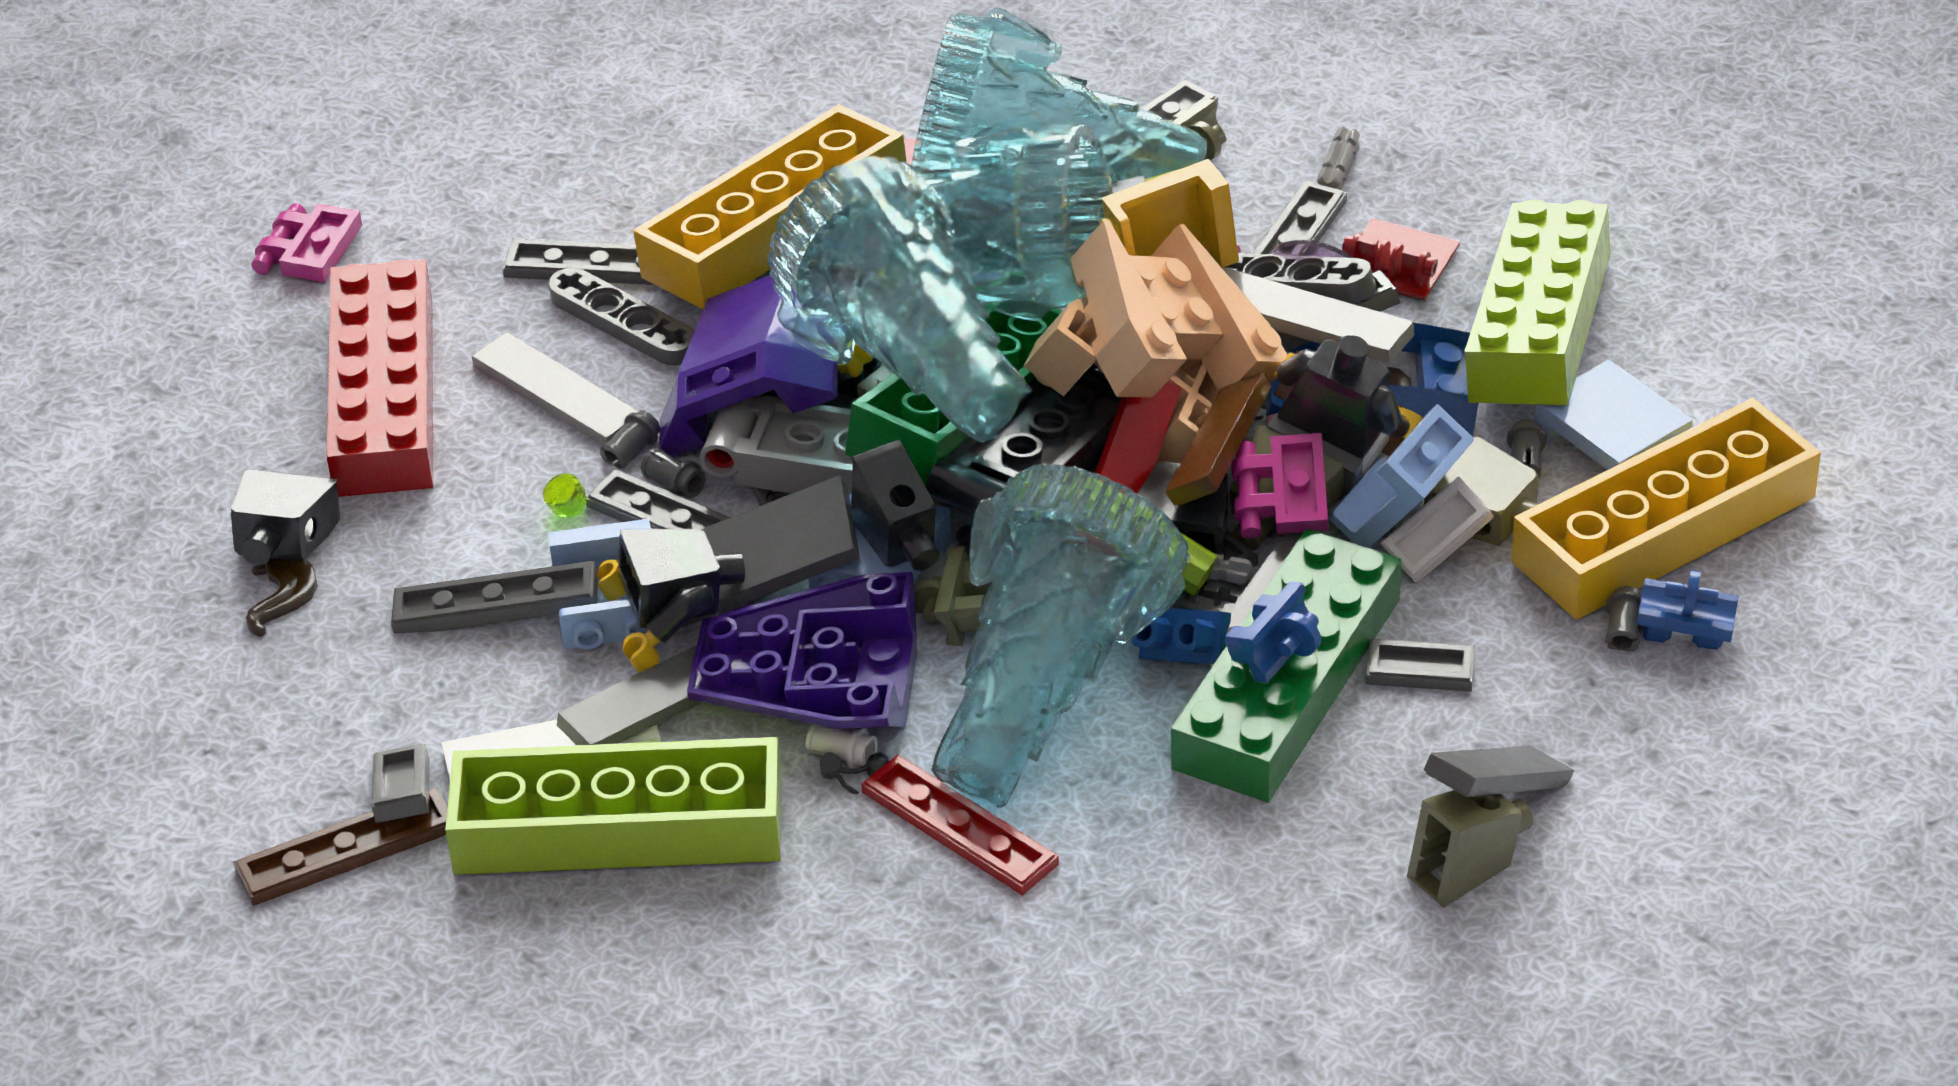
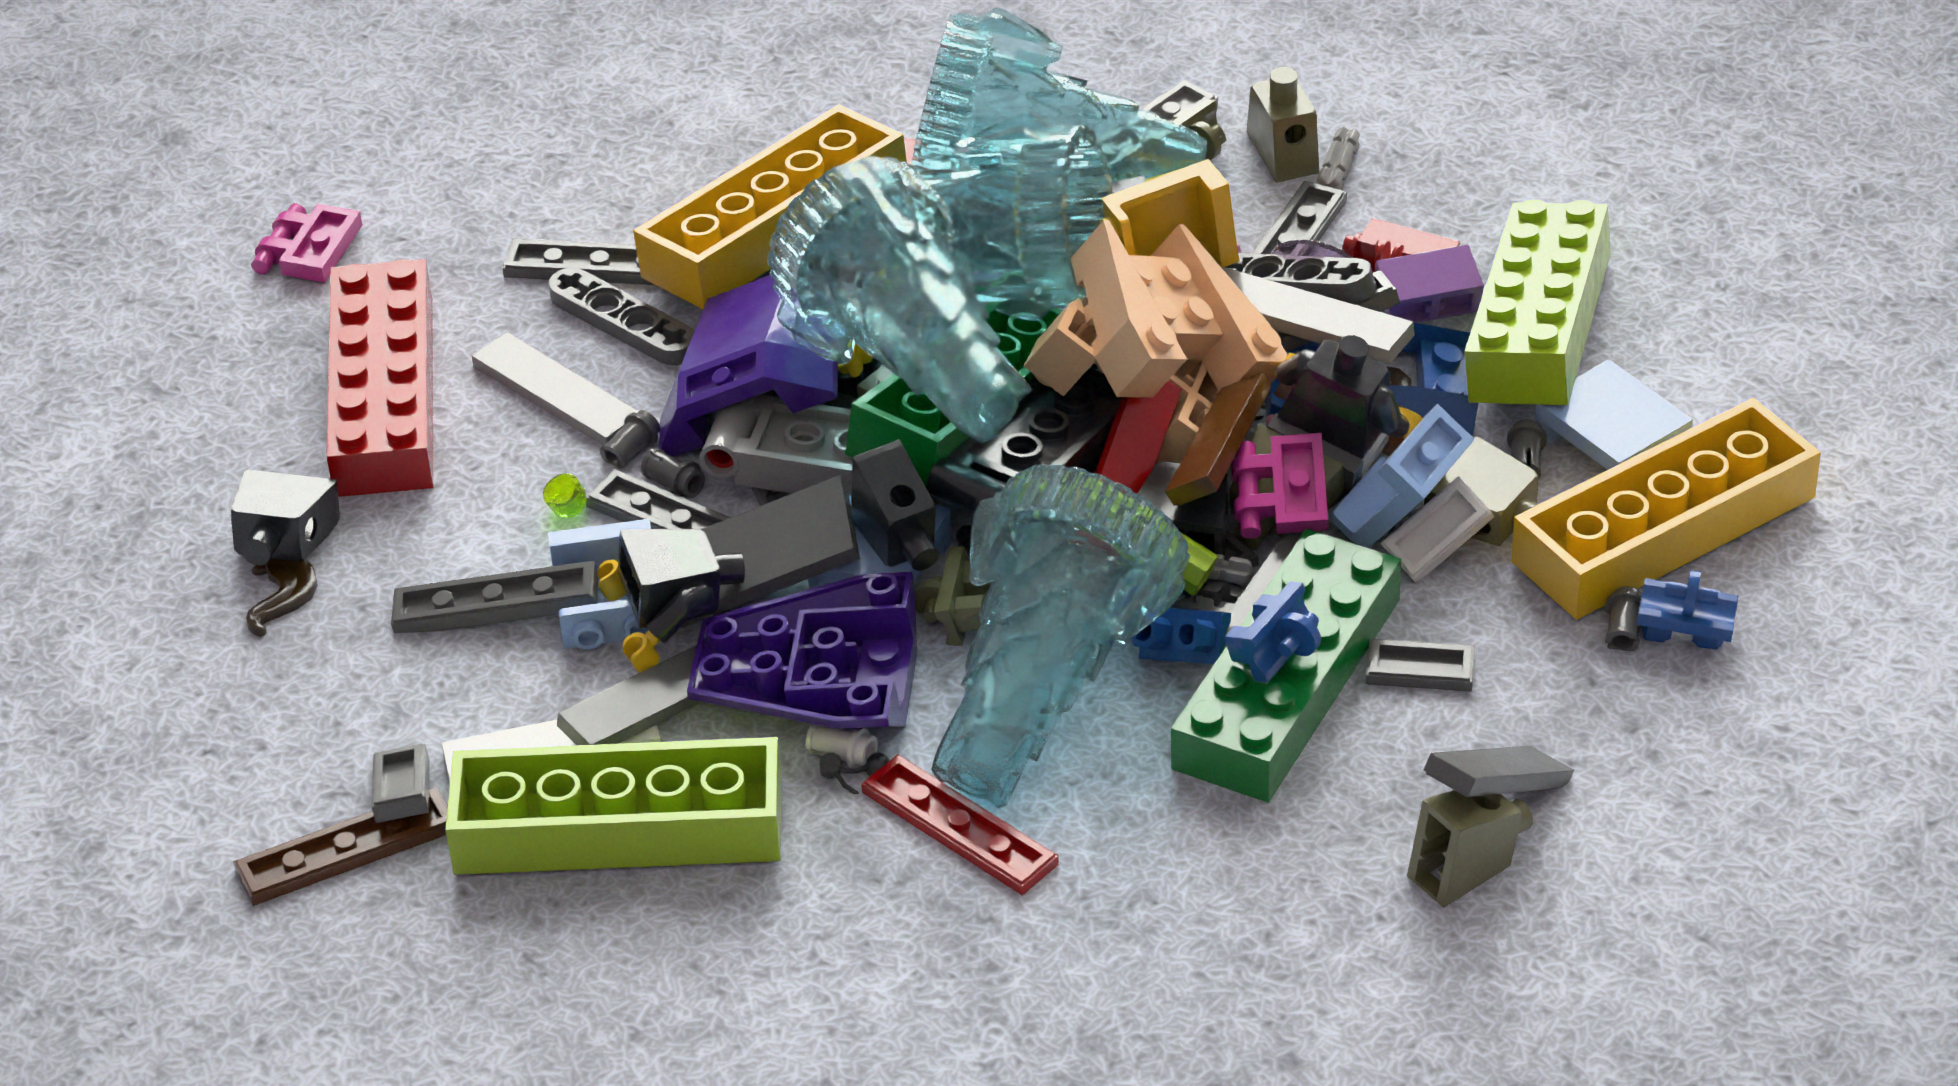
none -> olive torso [1246,67,1319,183]
none -> medium lavender hinge [1375,244,1484,323]

